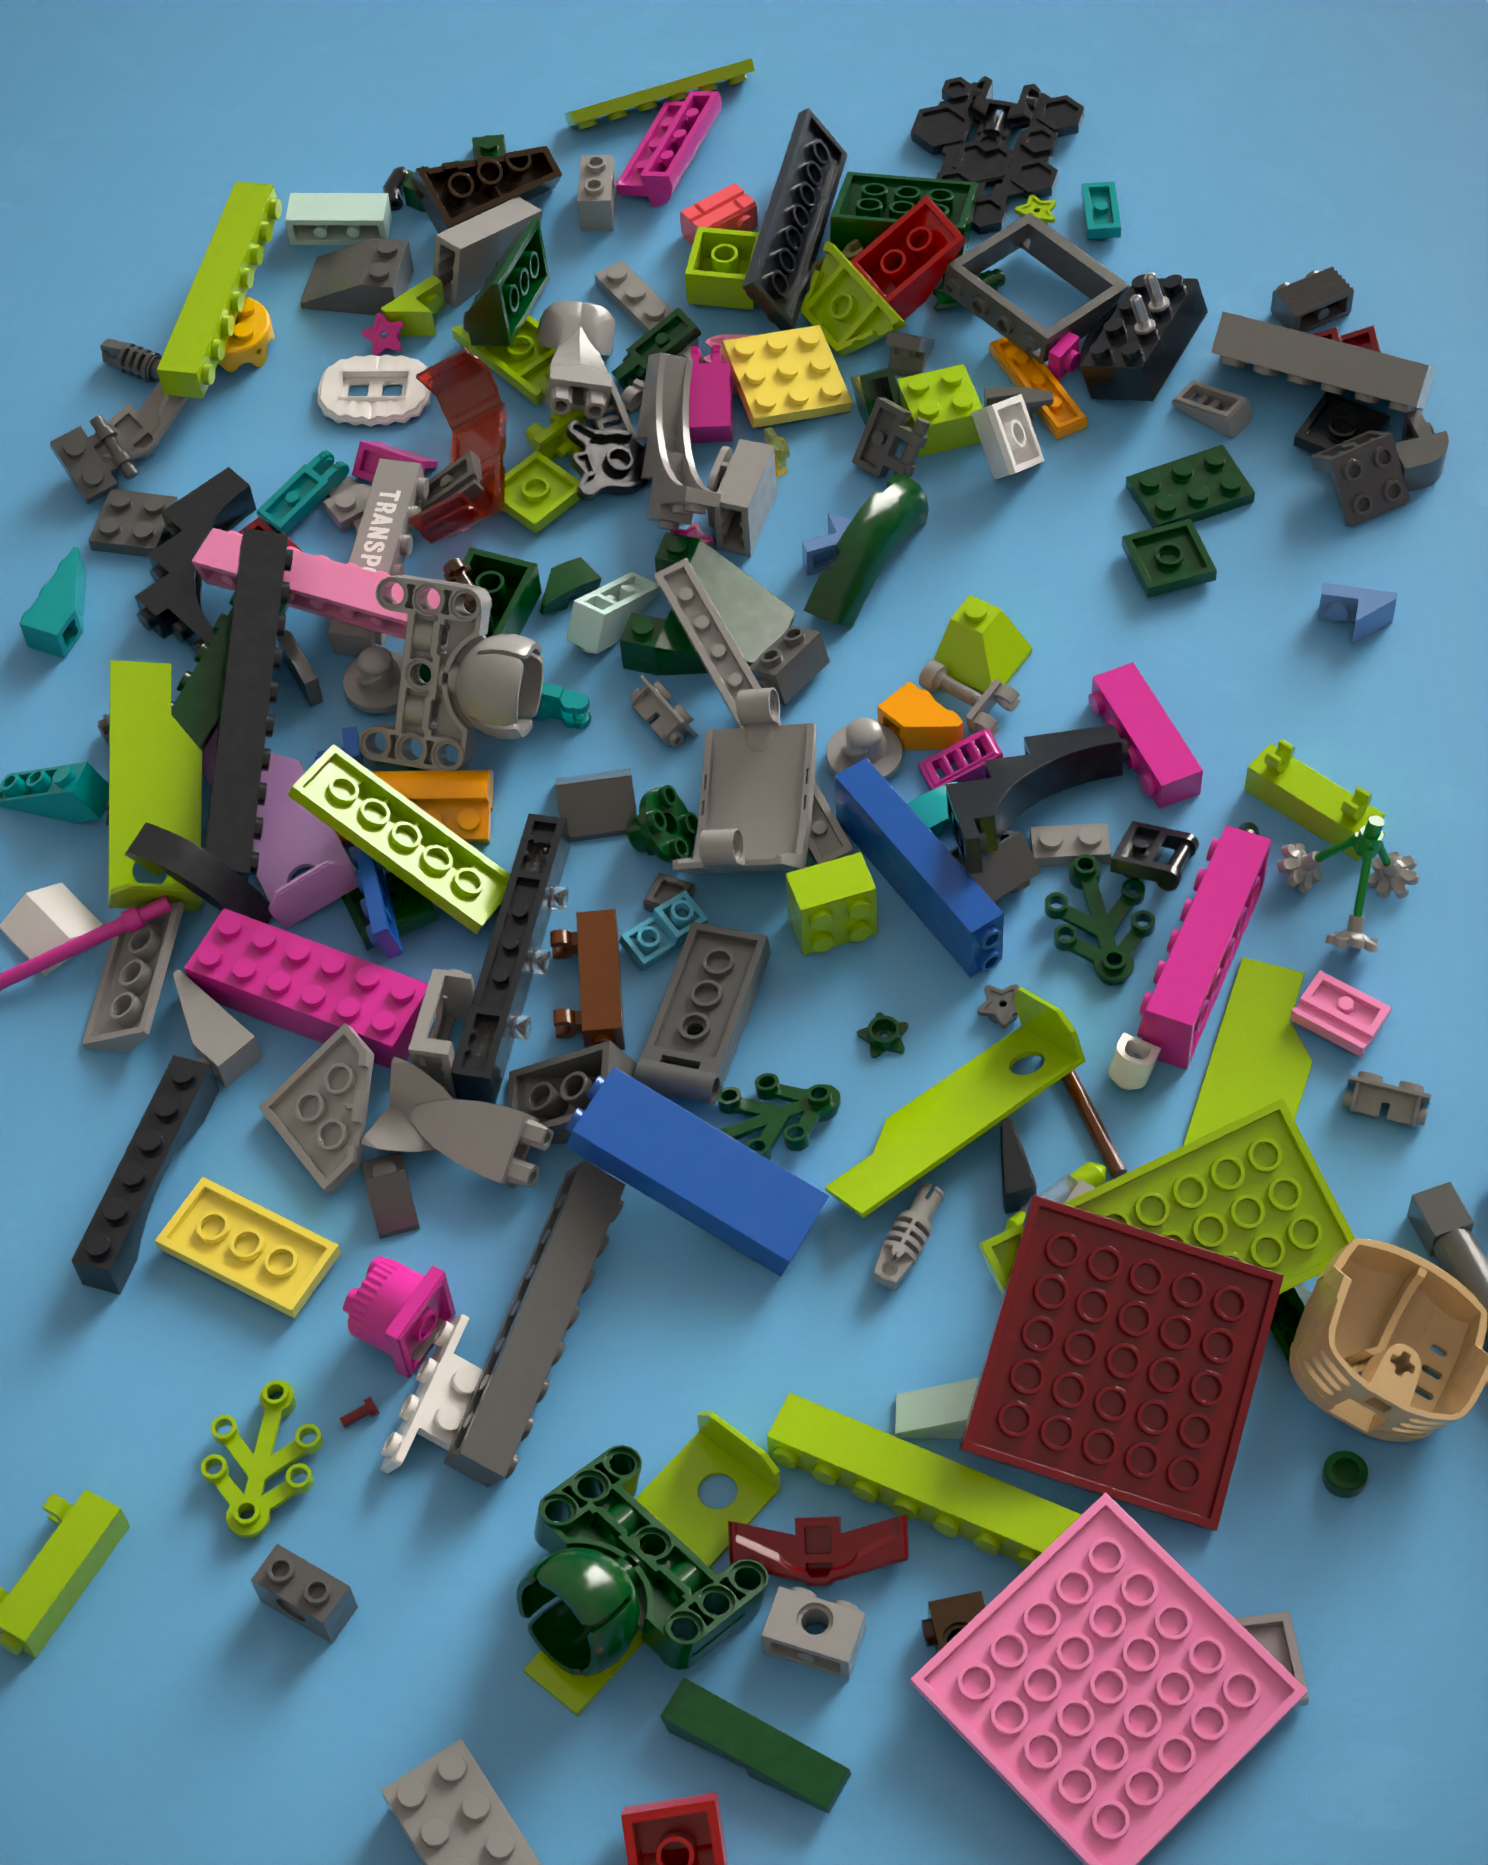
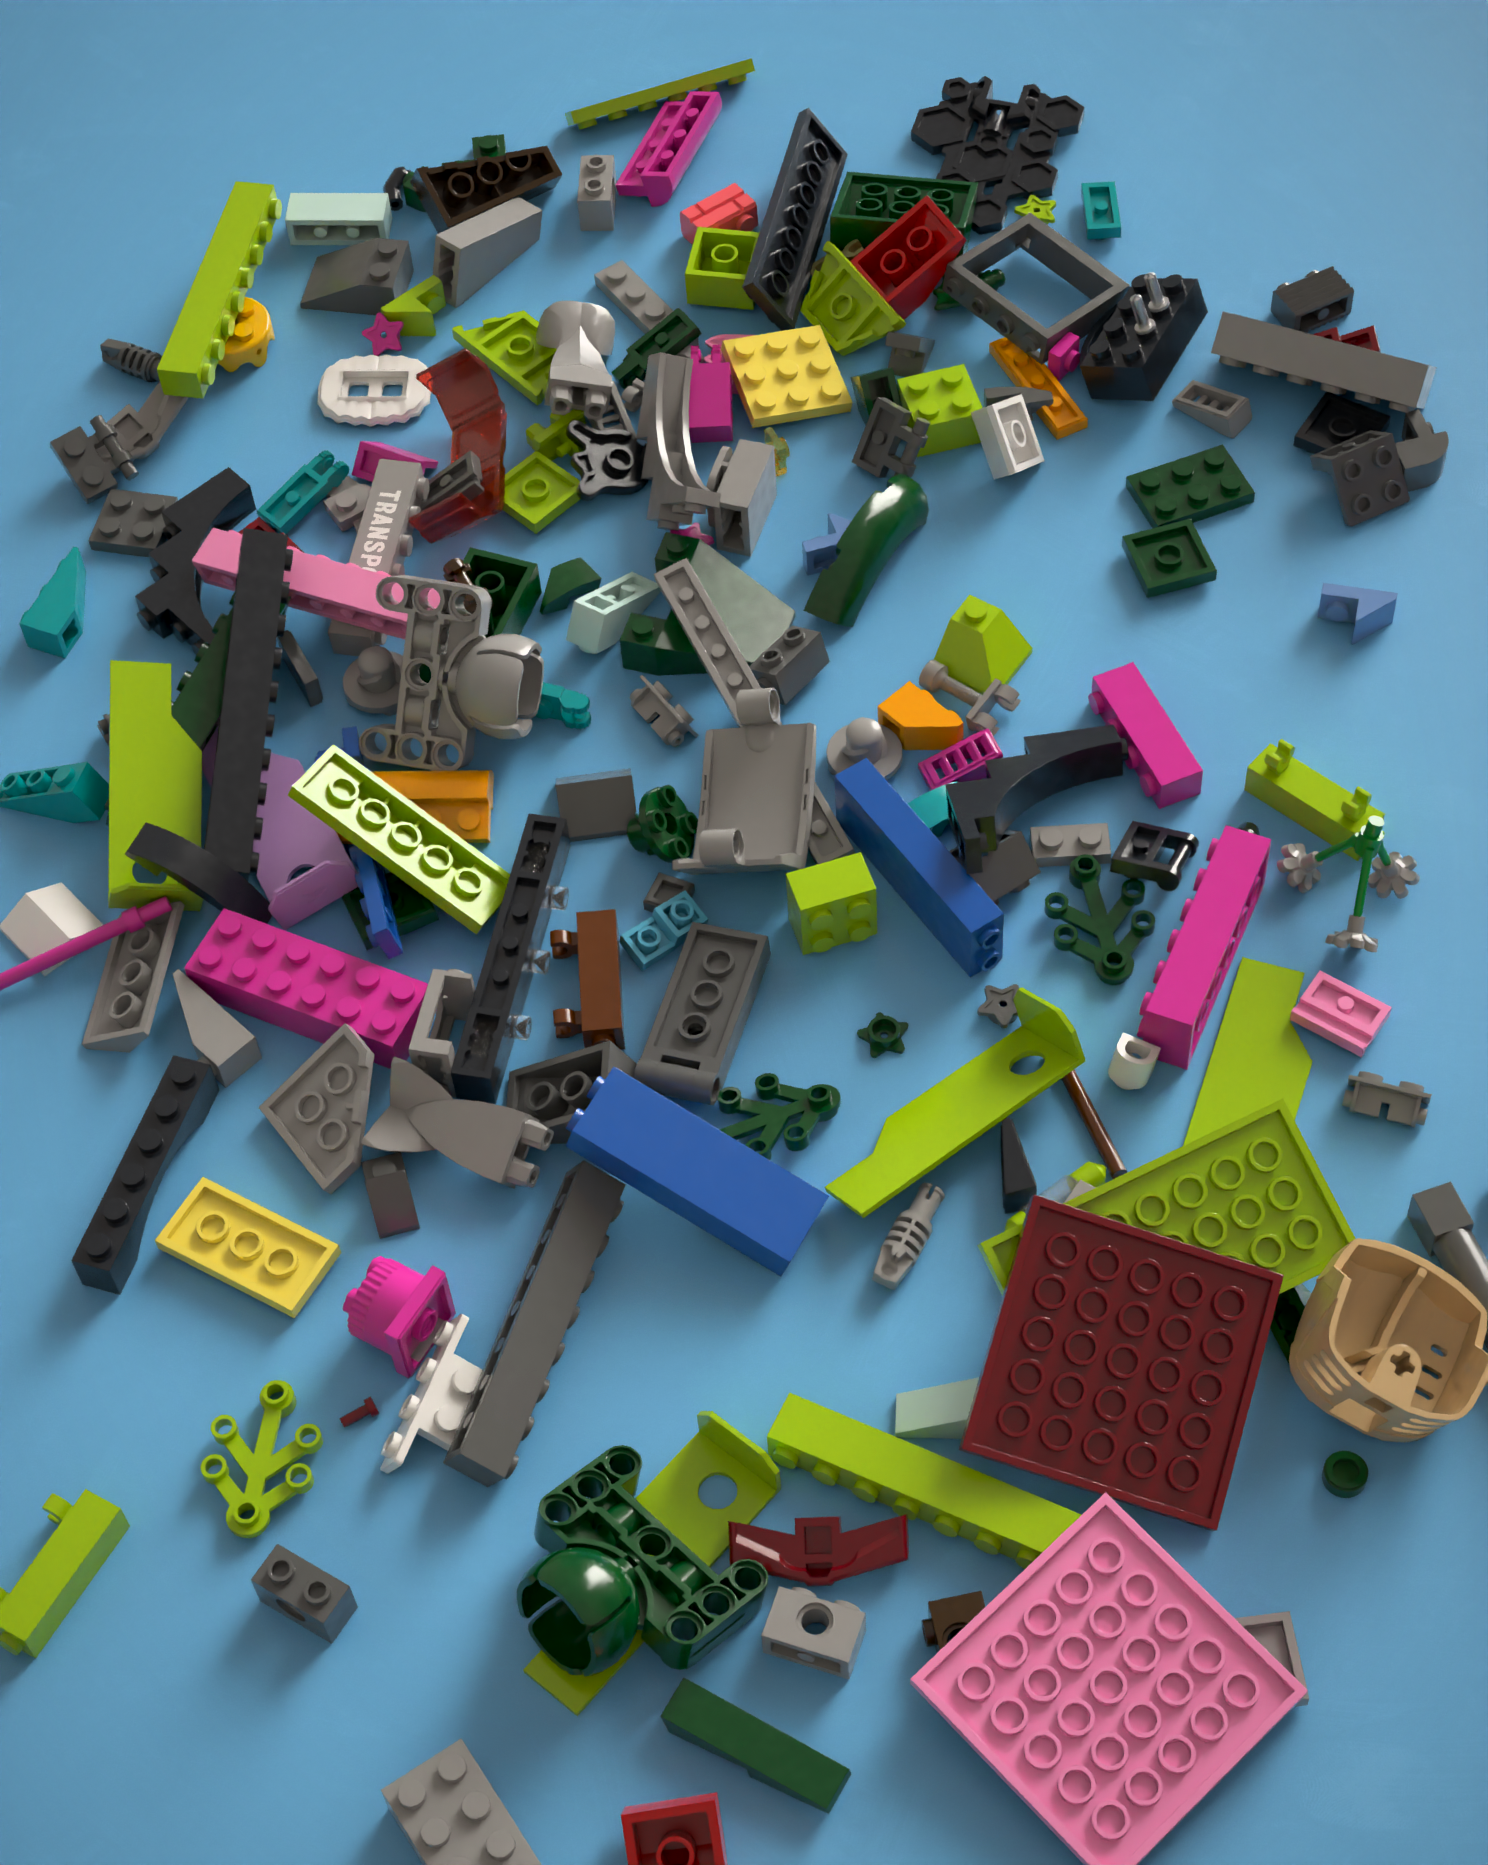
dark green slope [463,218,550,346] -> none

